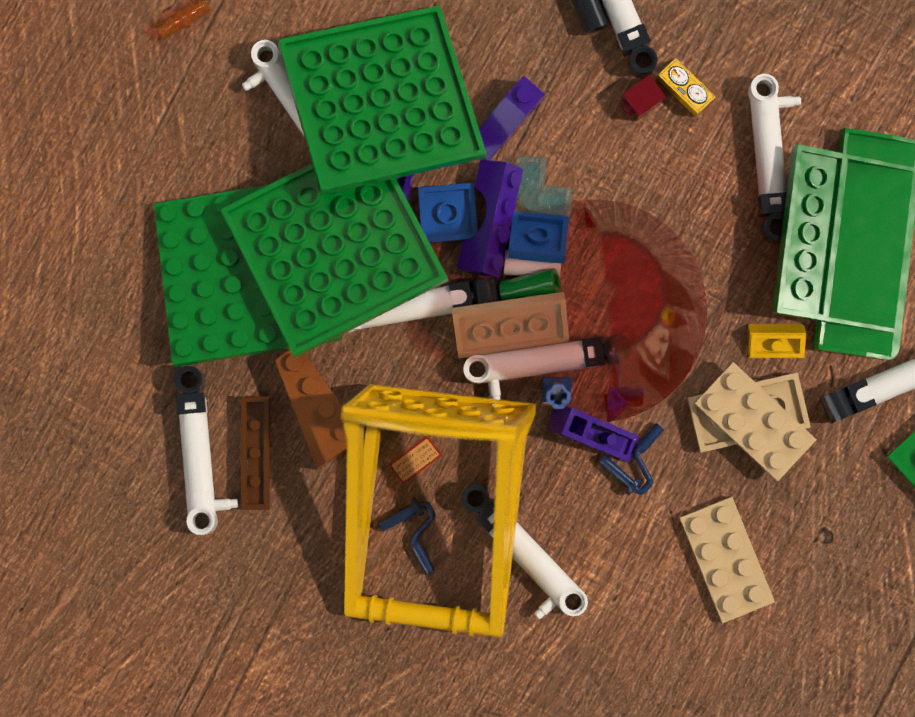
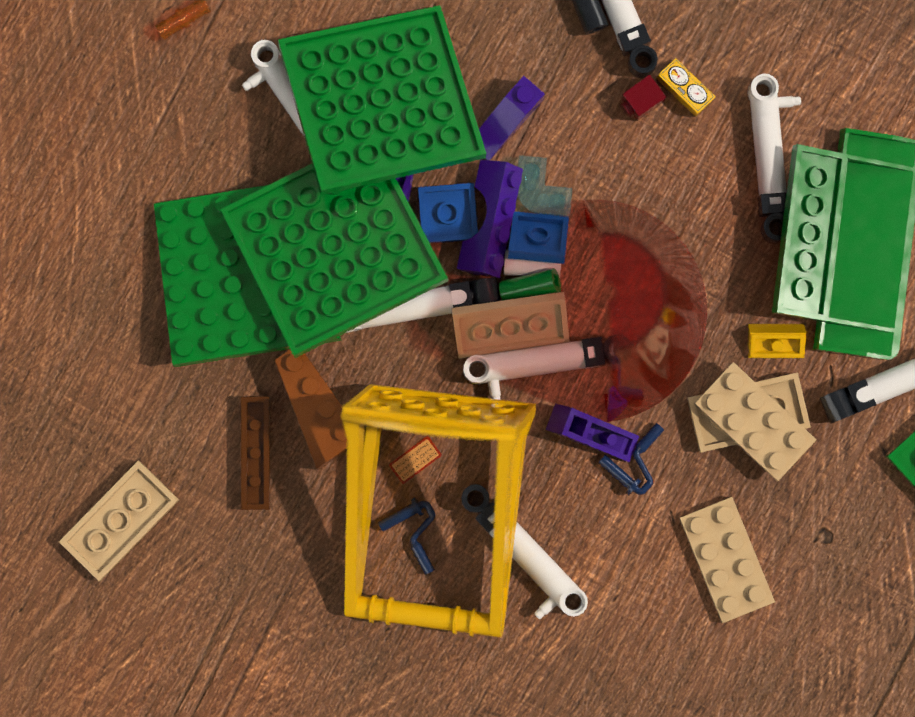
white piece [174,366,238,535] -> none
blue piece [543,377,572,409] -> none
none -> tan plate [59,461,179,581]

